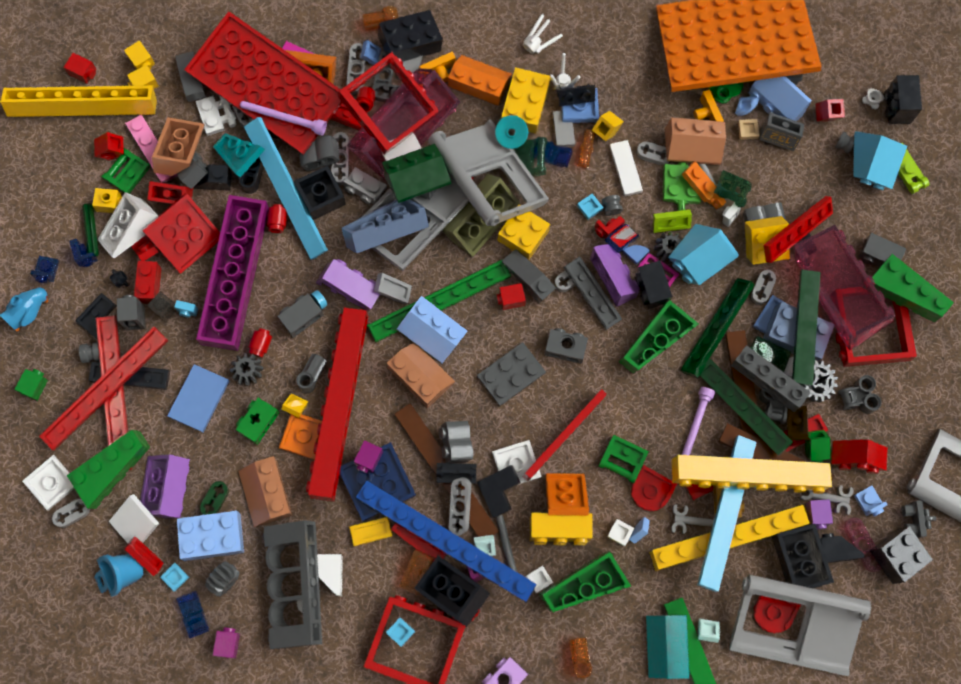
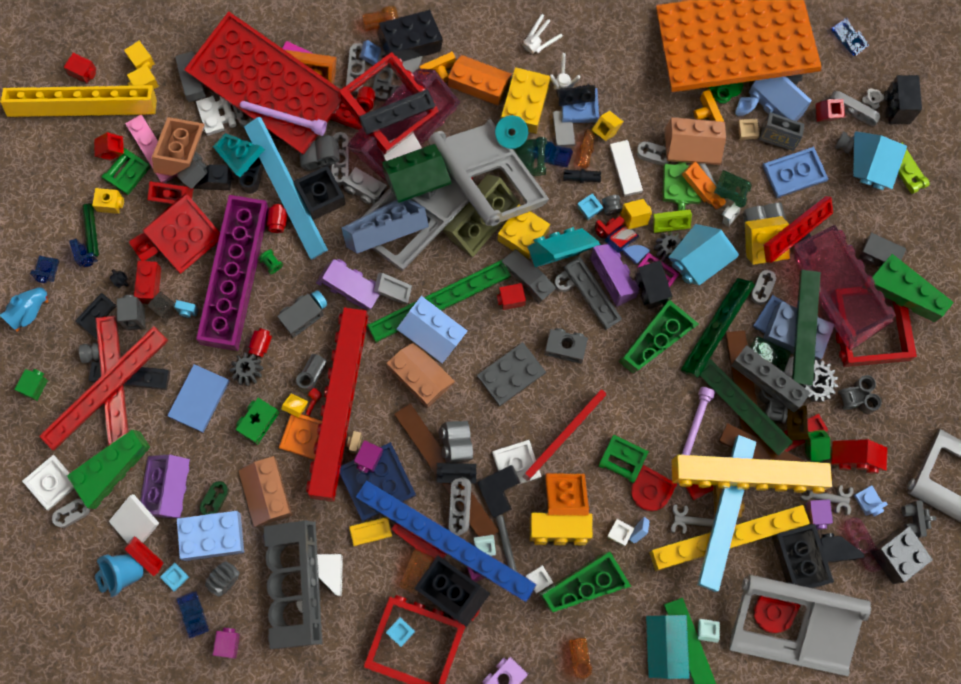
white slope [98,192,158,258] -> none
none -> green bush [258,249,284,275]
none -> red hand [305,388,322,416]
none -> tan plate [347,431,362,454]
none -> black plate [359,89,436,136]
none -> teal slope [528,227,600,268]
none -> black pin [563,168,601,183]
none -> yellow brick [620,199,652,230]
none -> medium blue tile [762,147,828,198]
none -> slope [830,17,869,56]
none -> light grey beam [830,91,880,126]

